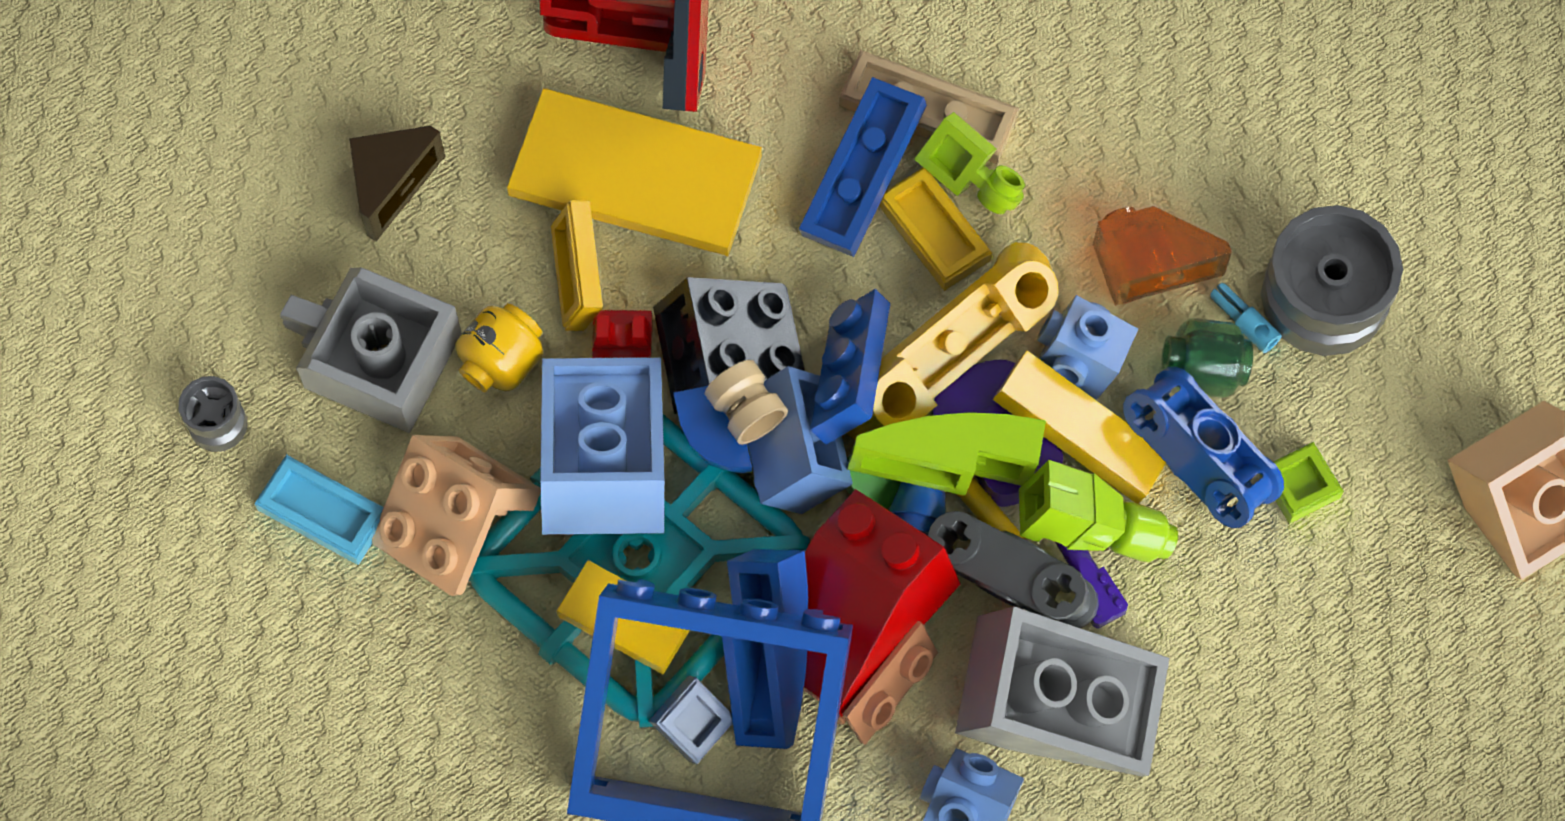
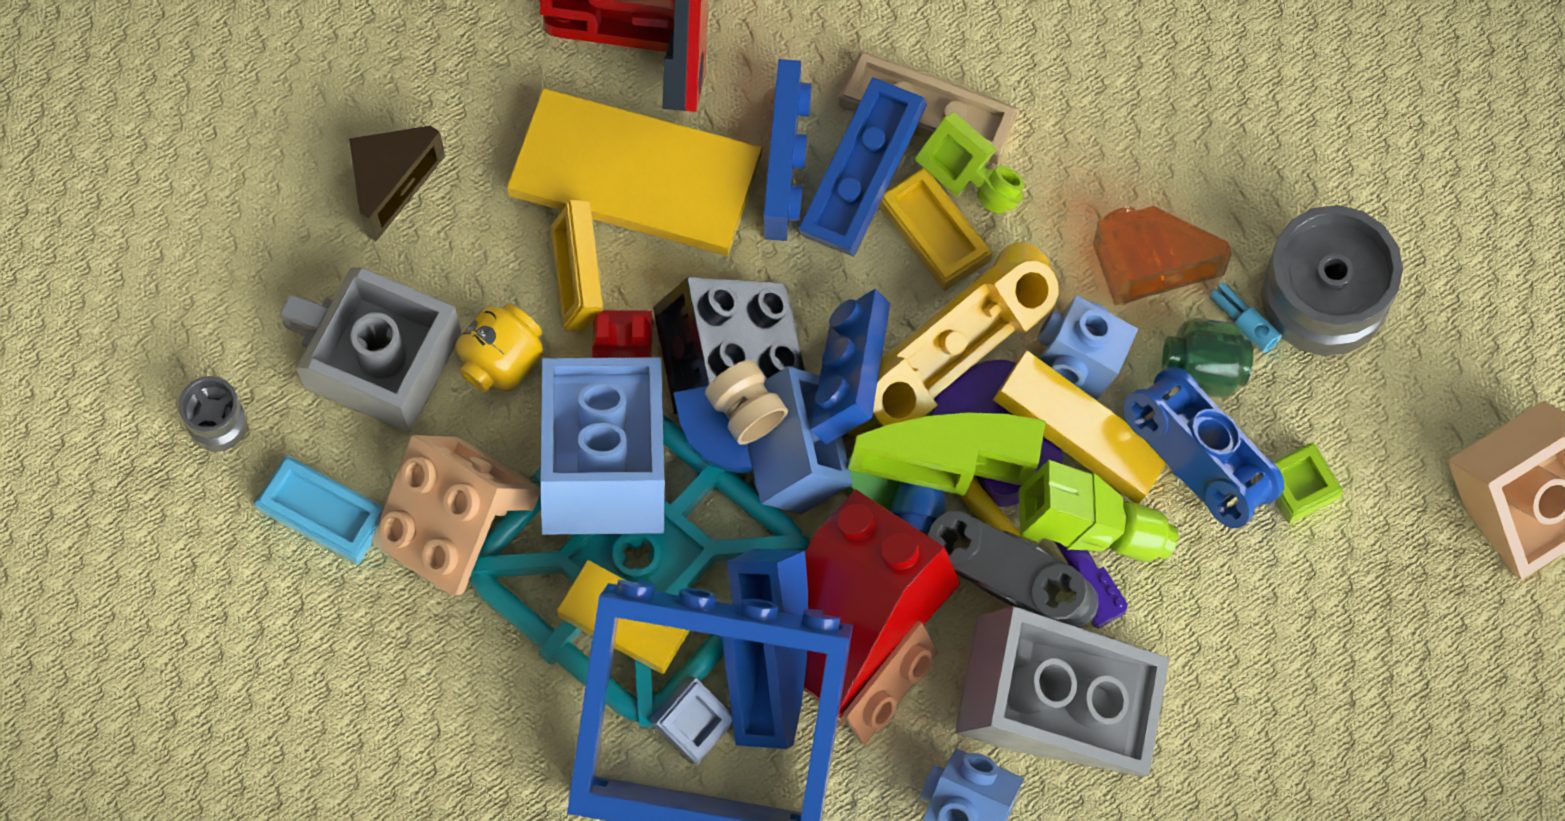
none -> blue plate [764,59,812,241]

